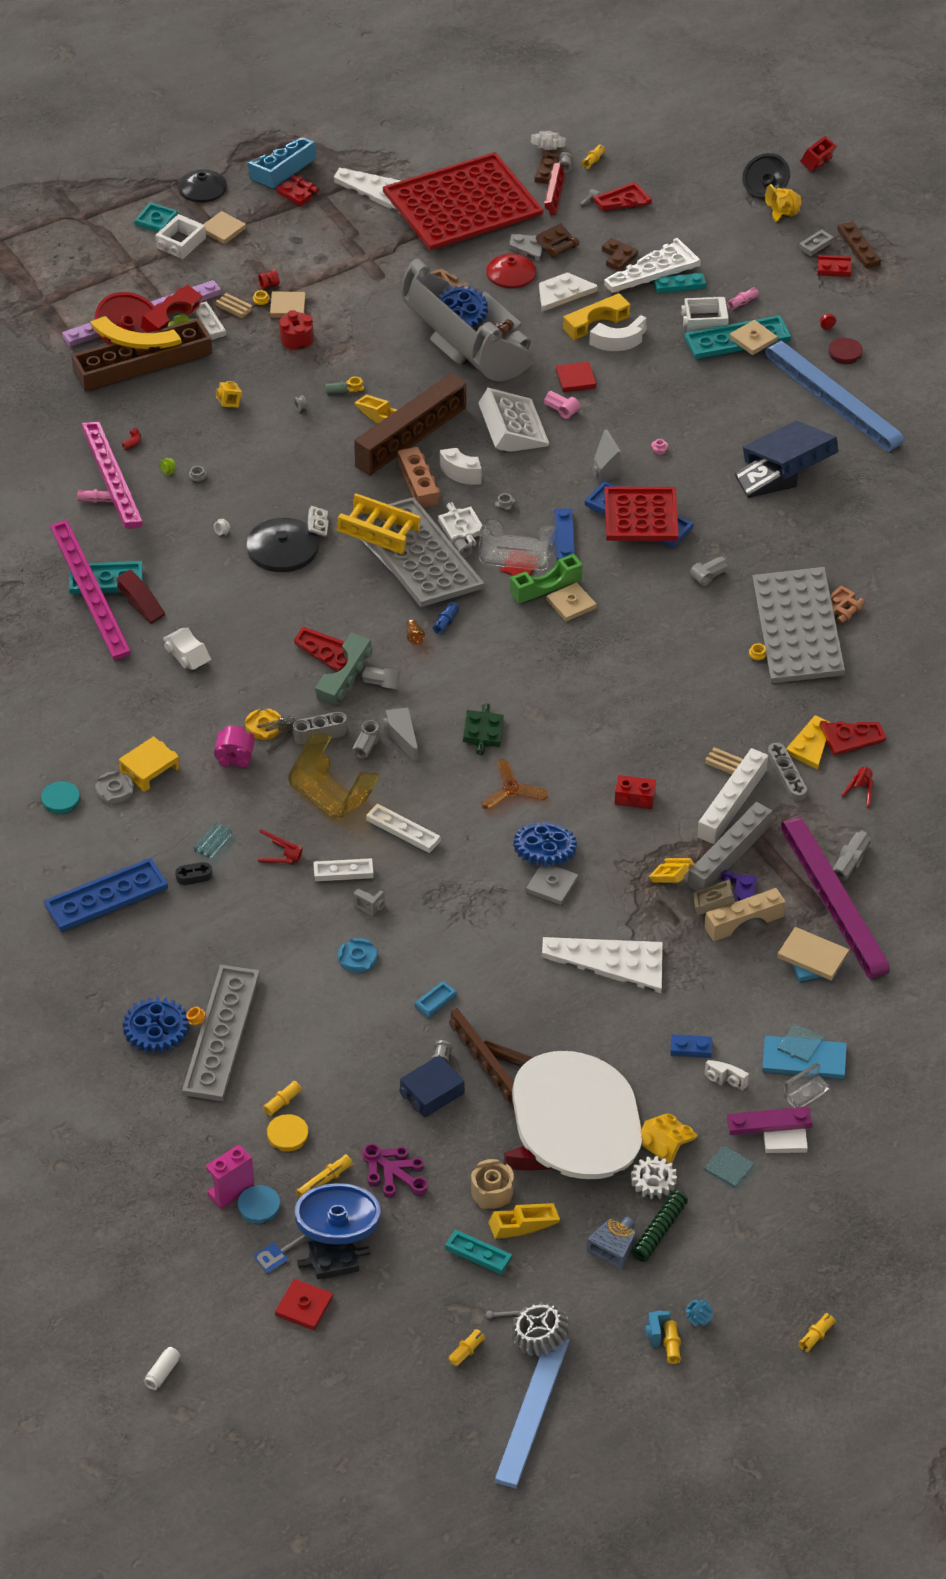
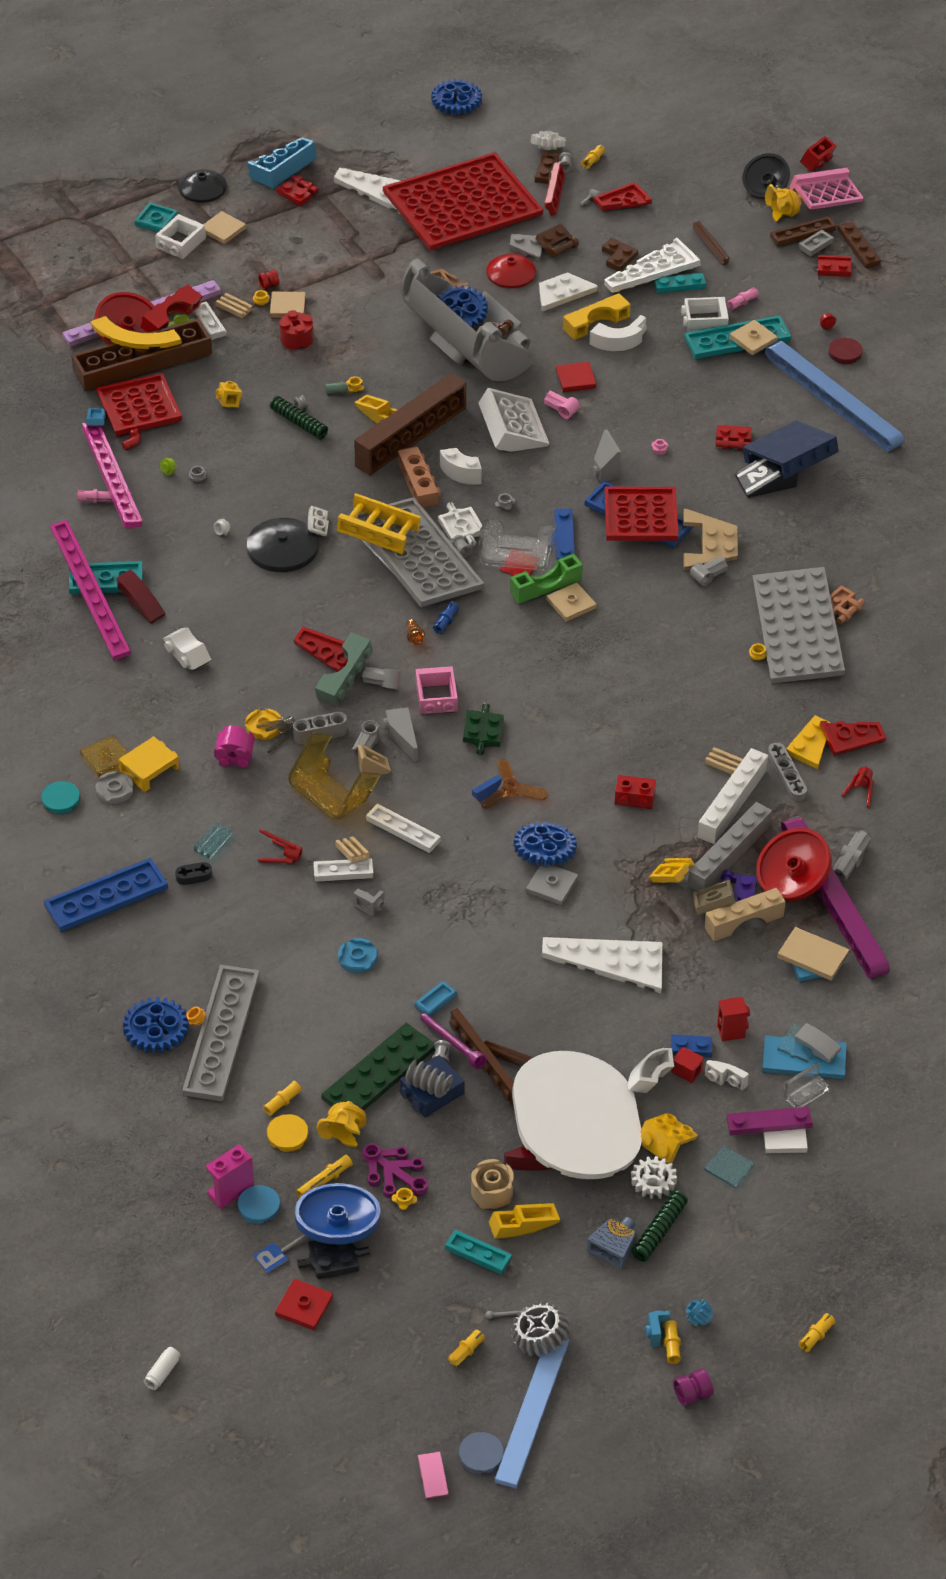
none -> clear yellow plate [80,735,127,777]
none -> dark azure tile [87,408,106,426]
none -> red plate [96,373,182,436]
none -> dark green piece [270,396,328,439]
none -> yellow helmet [317,1101,367,1148]
none -> dark green plate [321,1023,435,1110]
none -> tan tile [335,836,369,863]
none -> tan slope [358,744,391,778]
none -> yellow plate [392,1188,417,1210]
none -> light grey piece [405,1060,453,1098]
none -> bright pink window [416,666,458,714]
none -> bright pink slope [418,1452,448,1499]
none -> magenta piece [420,1013,487,1069]
none -> blue gear [431,79,482,116]
none -> sand blue tile [459,1432,504,1475]
none -> blue tile [472,775,503,802]
none -> white brick [628,1048,674,1093]
none -> red panel [671,1047,704,1083]
none -> magenta wheel [673,1368,714,1406]
none -> tan wing [683,509,738,571]
none -> reddish brown axle [693,221,730,265]
none -> red plate [715,425,752,451]
none -> red brick [717,997,750,1042]
none -> red dish [756,828,832,902]
none -> reddish brown plate [770,216,836,247]
none -> bright pink fence [789,168,864,210]
none -> light grey slope [794,1023,841,1063]

